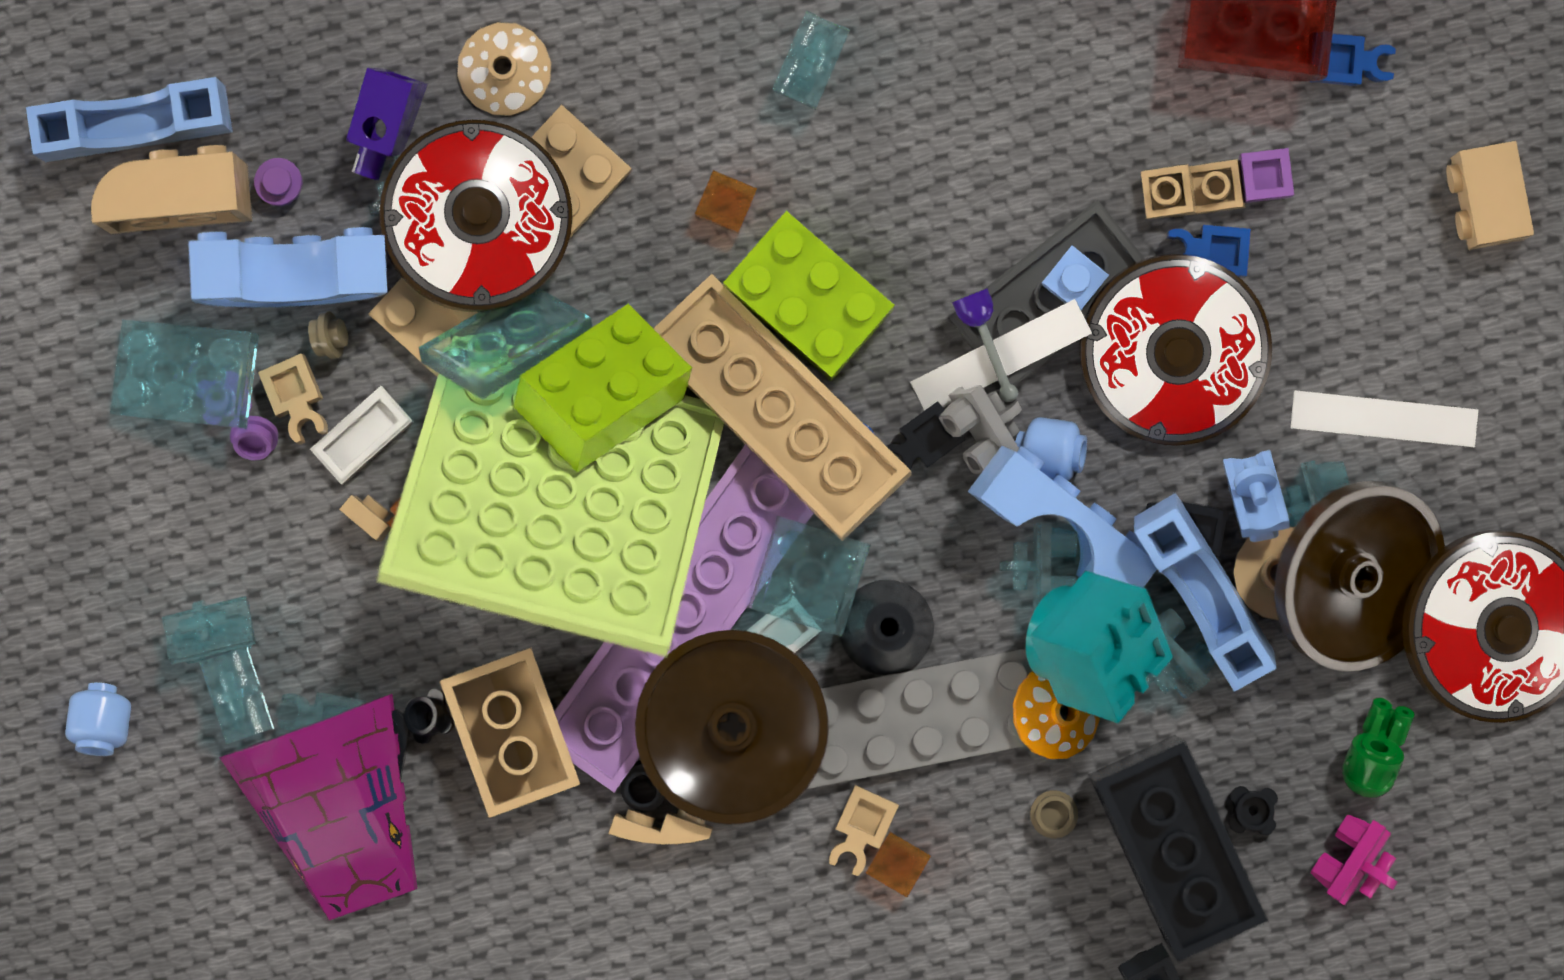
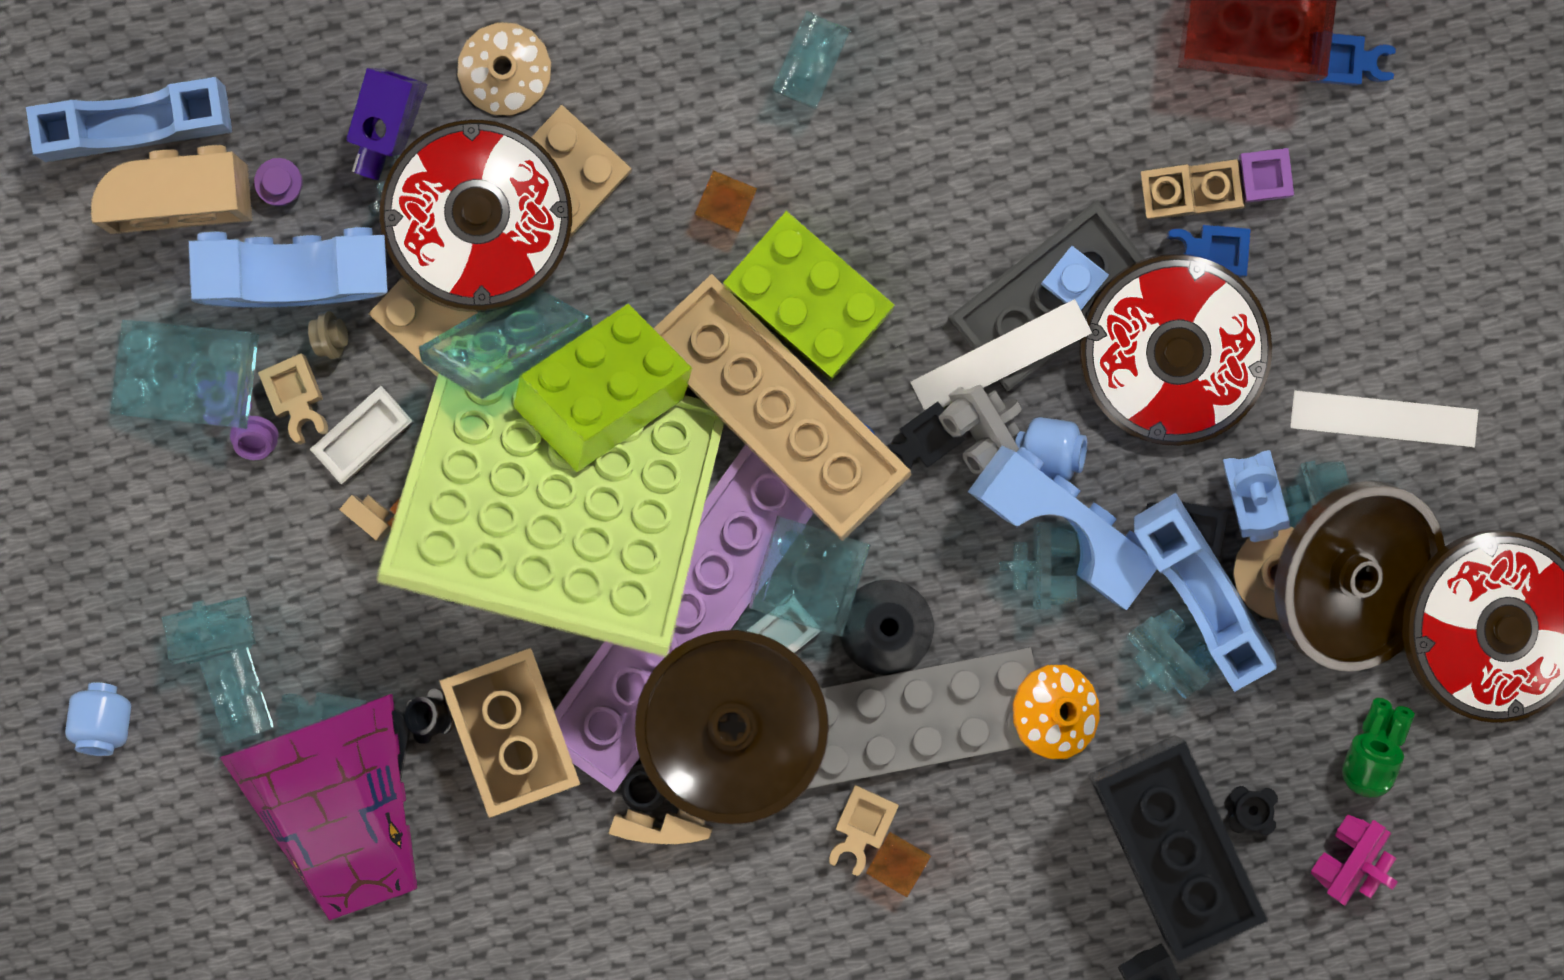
hinge [952,288,1018,403] -> none
teal piece [1026,571,1173,723] -> none
dark tan plate [1030,790,1078,838] -> none
tan brick [1446,141,1534,250] -> none

